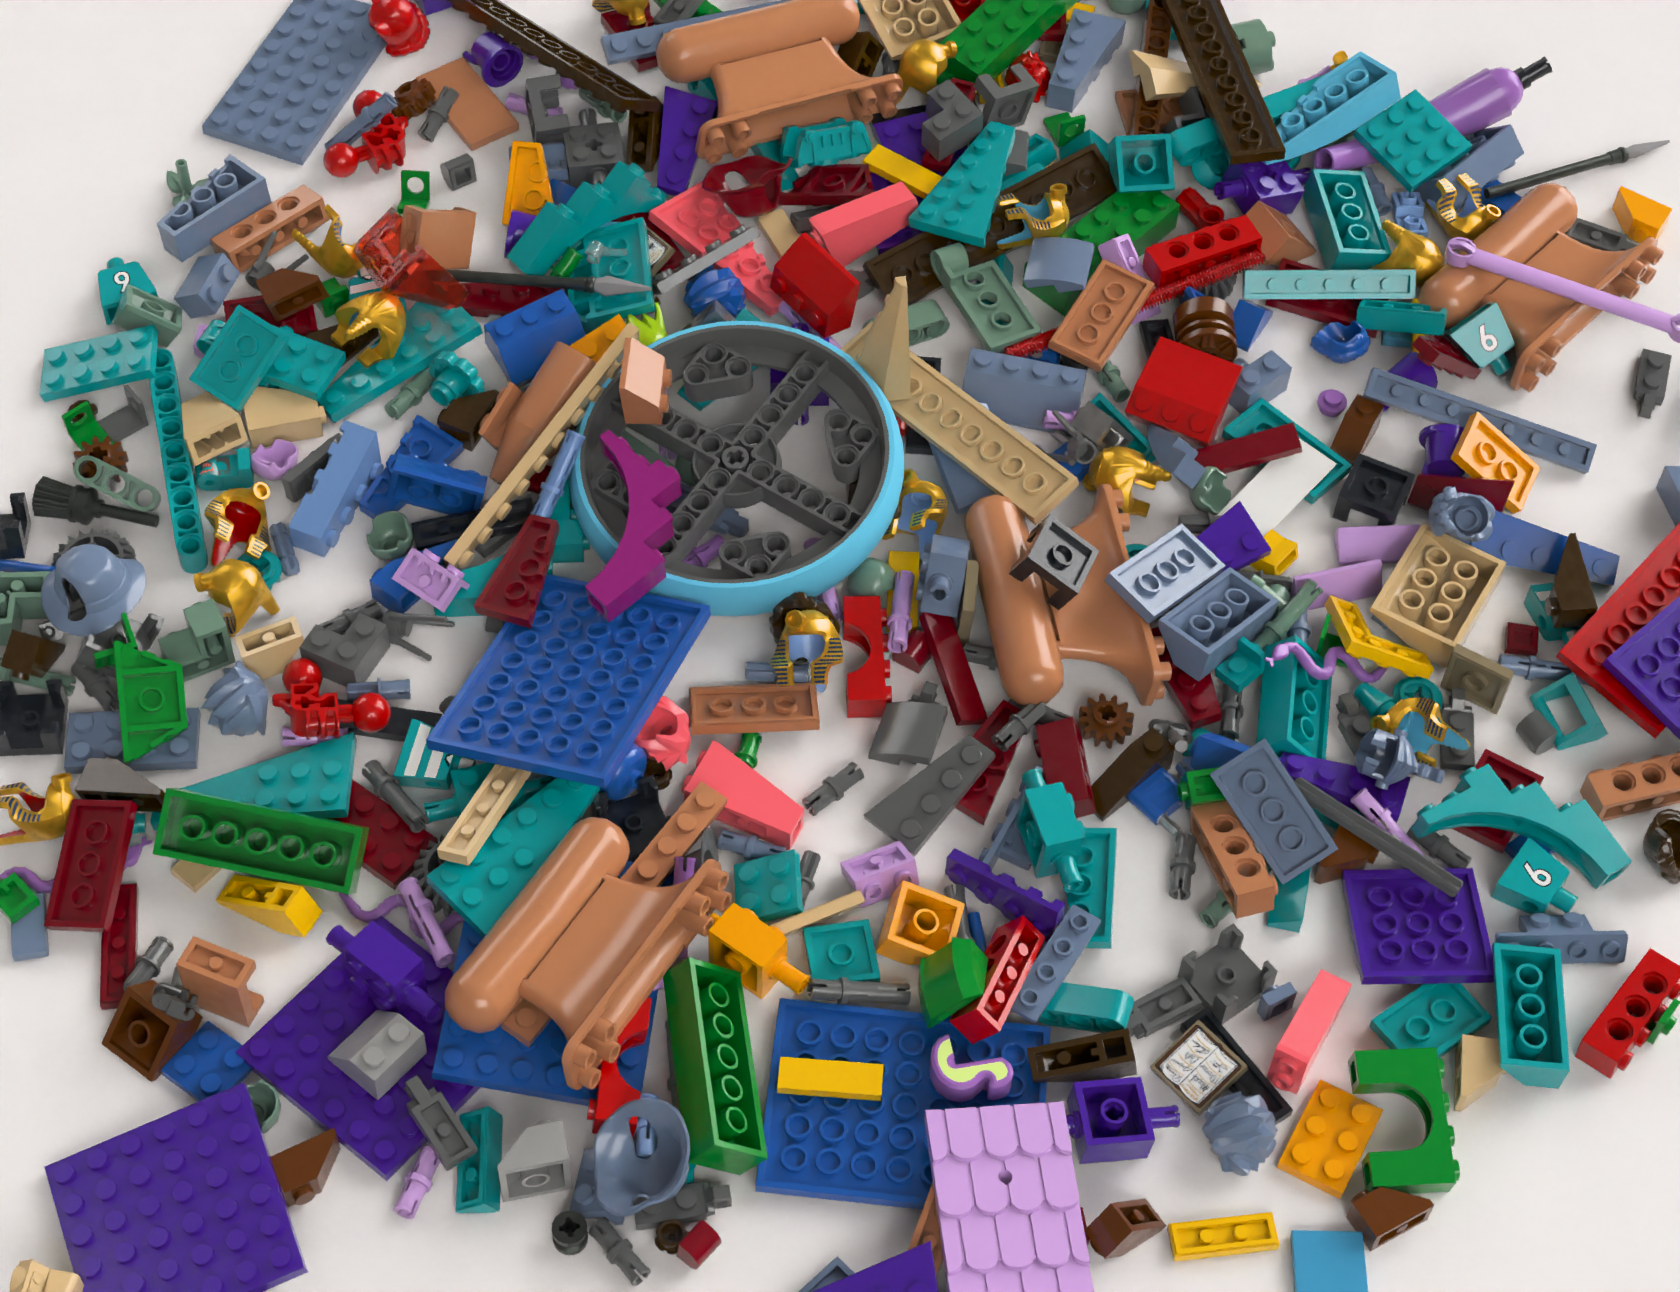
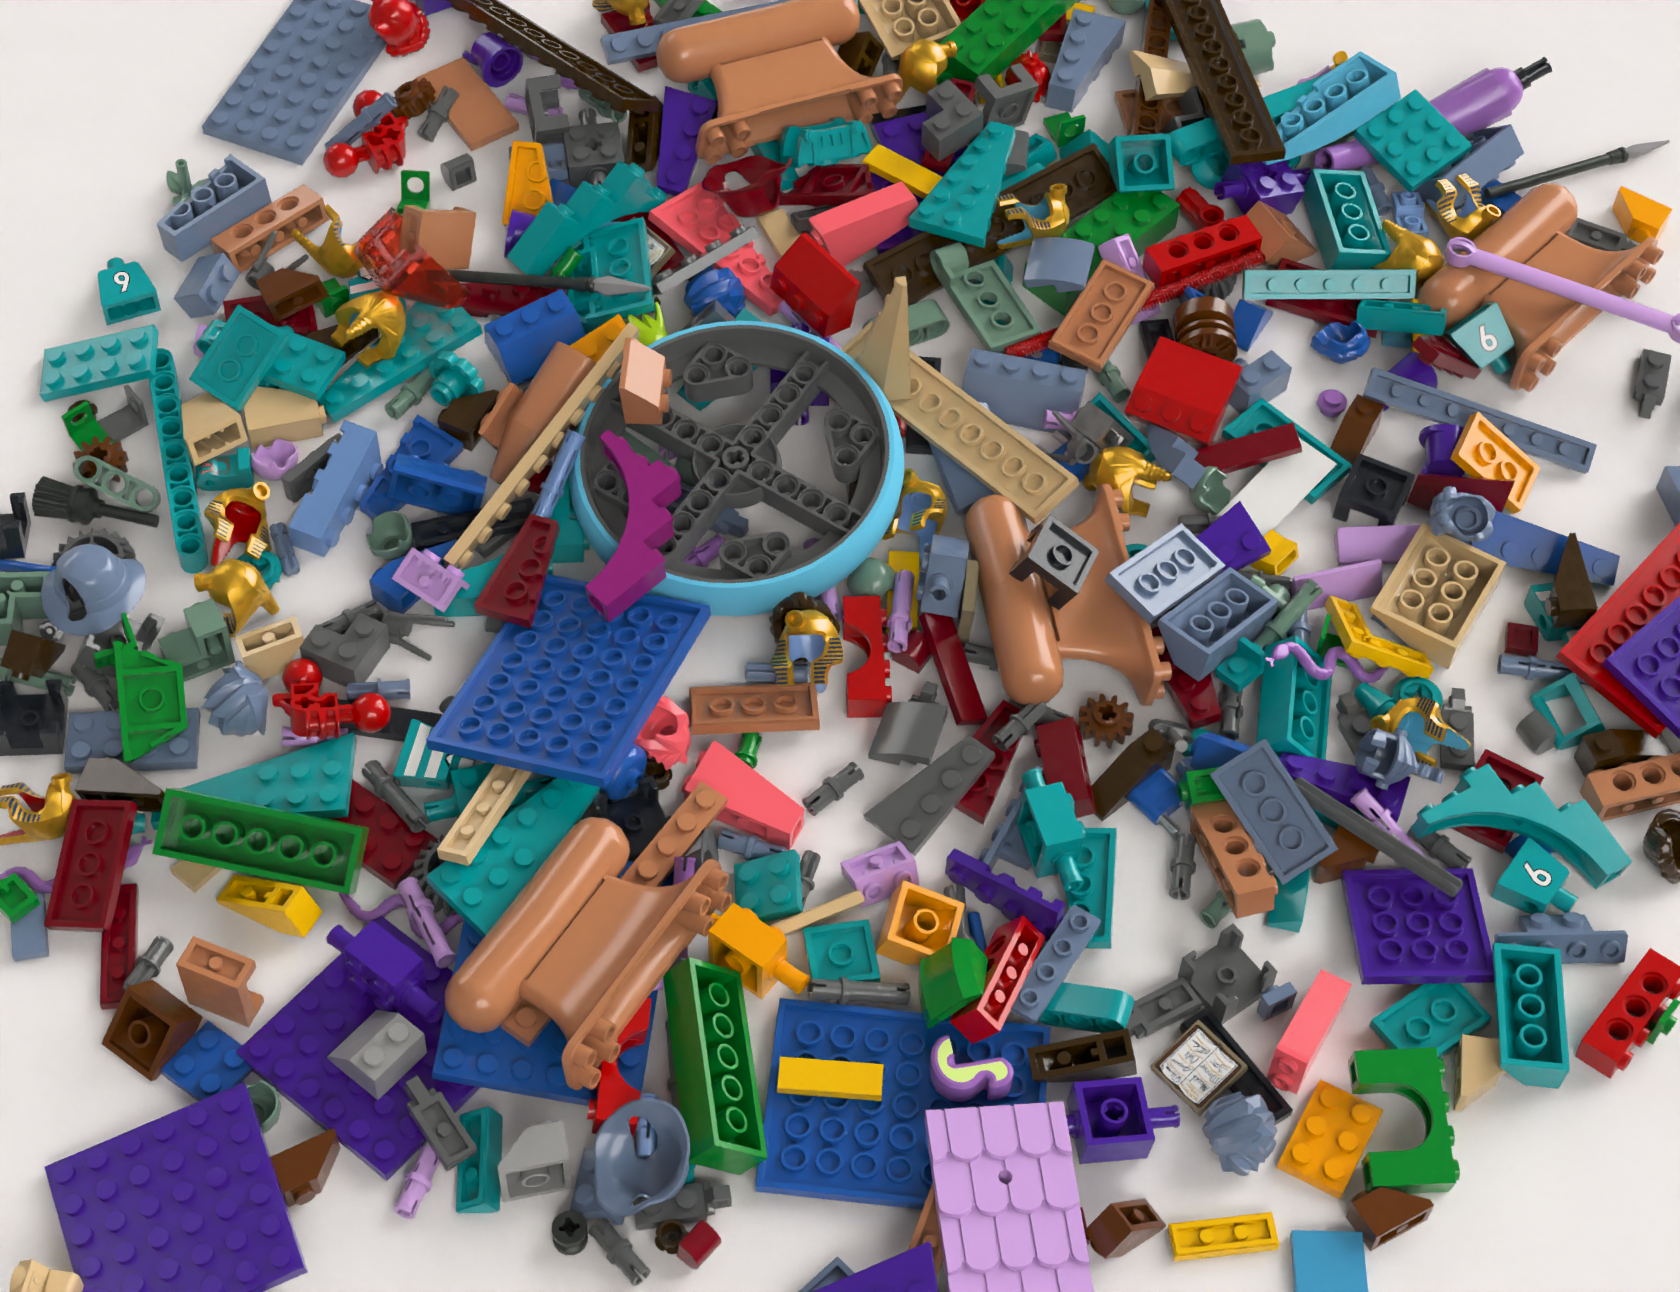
sand green slope [112,283,182,347] -> none
dark grey piece [151,966,198,1021] -> none
clear hand [585,241,628,264] -> none
dark tan tile [1440,644,1515,715] -> none
none -> dark brown slope [1574,729,1673,778]

